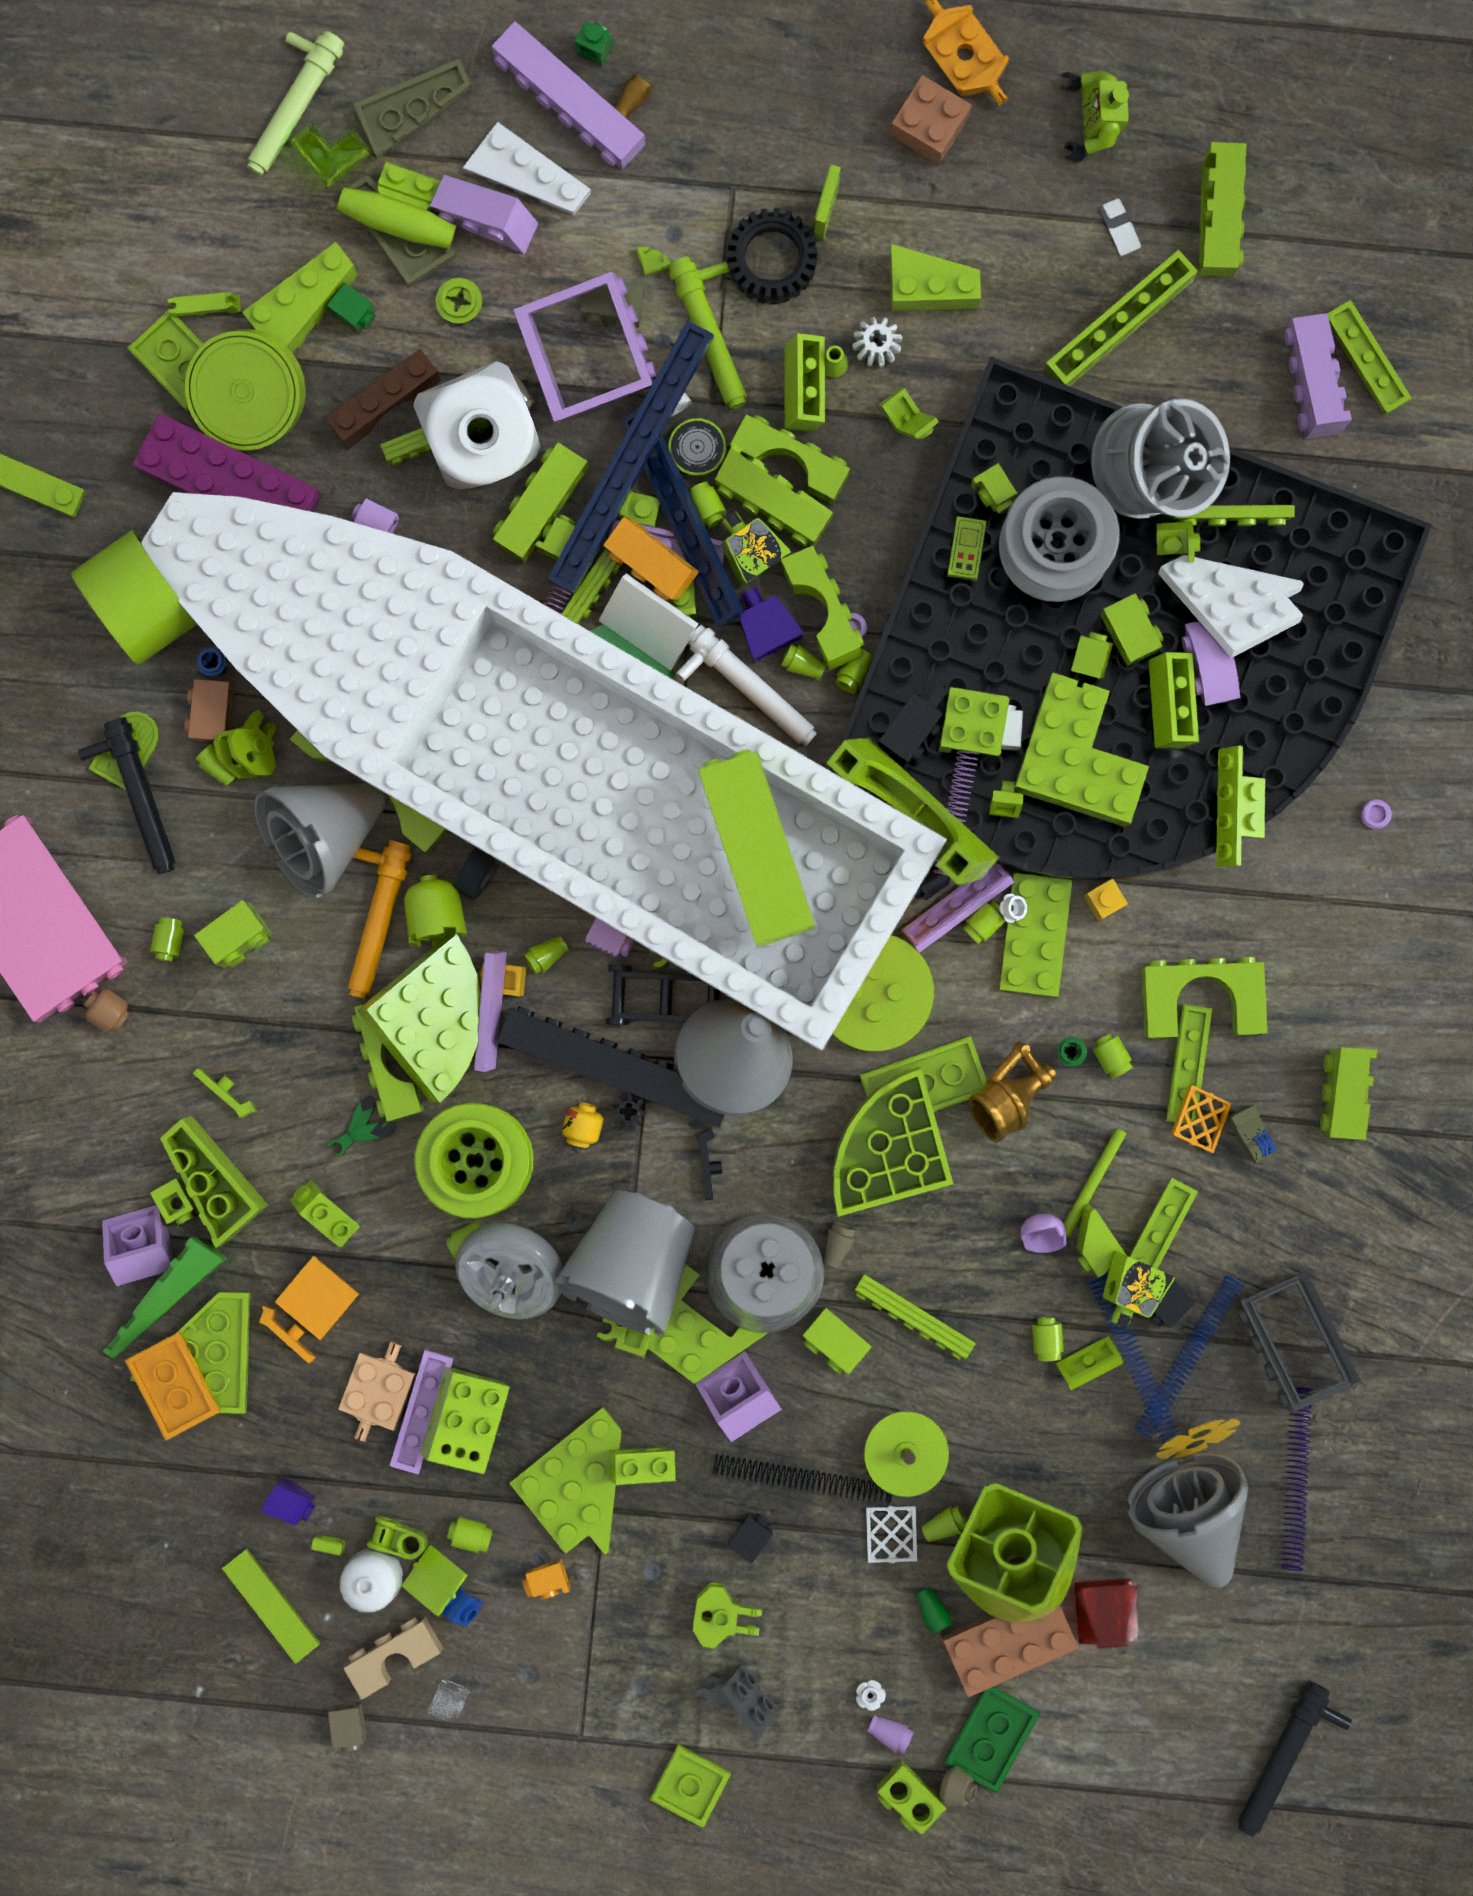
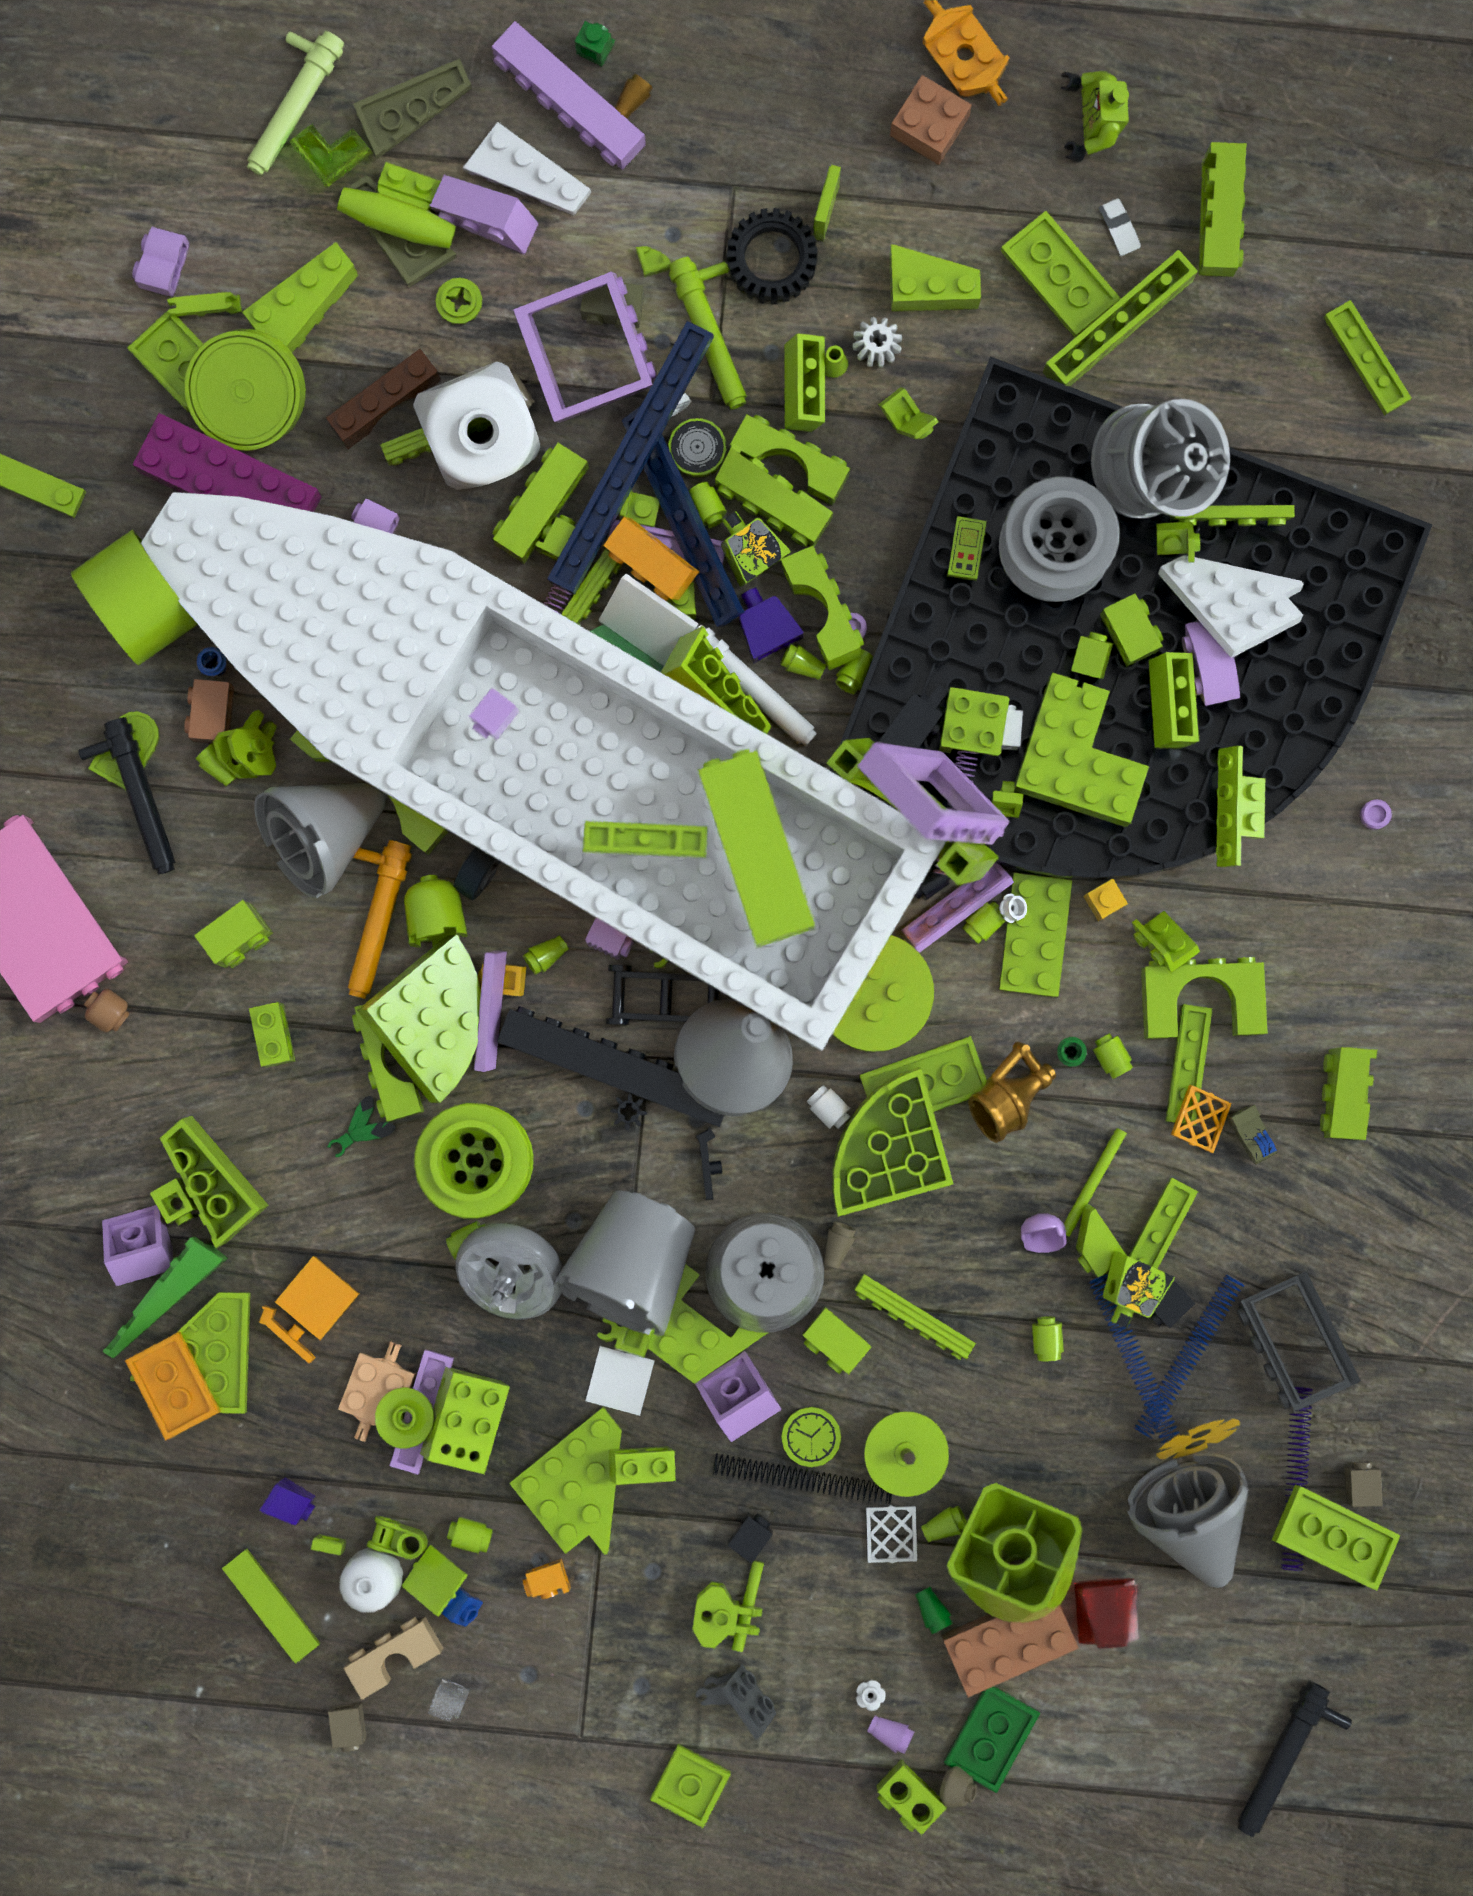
lime brick [150,917,184,962] -> none
lime piece [193,1068,258,1118] -> none
lime bracket [290,1179,360,1247] -> none
green brick [327,283,376,334] -> none
yellow head [561,1102,604,1148] -> none
lime brick [971,463,1017,514] -> none
lime plate [1056,1336,1124,1391] -> none
lavender wedge [1284,313,1352,439] -> none
none -> lavender brick [132,227,189,297]
none -> lime brick [249,1002,295,1068]
none -> lime dish [375,1388,434,1449]
none -> lavender brick [469,688,519,741]
none -> lime plate [583,821,708,858]
none -> white sticker [585,1346,655,1416]
none -> lime wedge [660,626,771,734]
none -> lime bar [731,1560,764,1652]
none -> lime tile [781,1407,841,1468]
none -> white brick [807,1085,850,1129]
none -> lavender window [858,743,1010,845]
none -> lime plate [1000,211,1121,338]
none -> lime bracket [1131,911,1200,973]
none -> lime plate [1272,1485,1401,1591]
none -> dark tan brick [1345,1461,1383,1507]

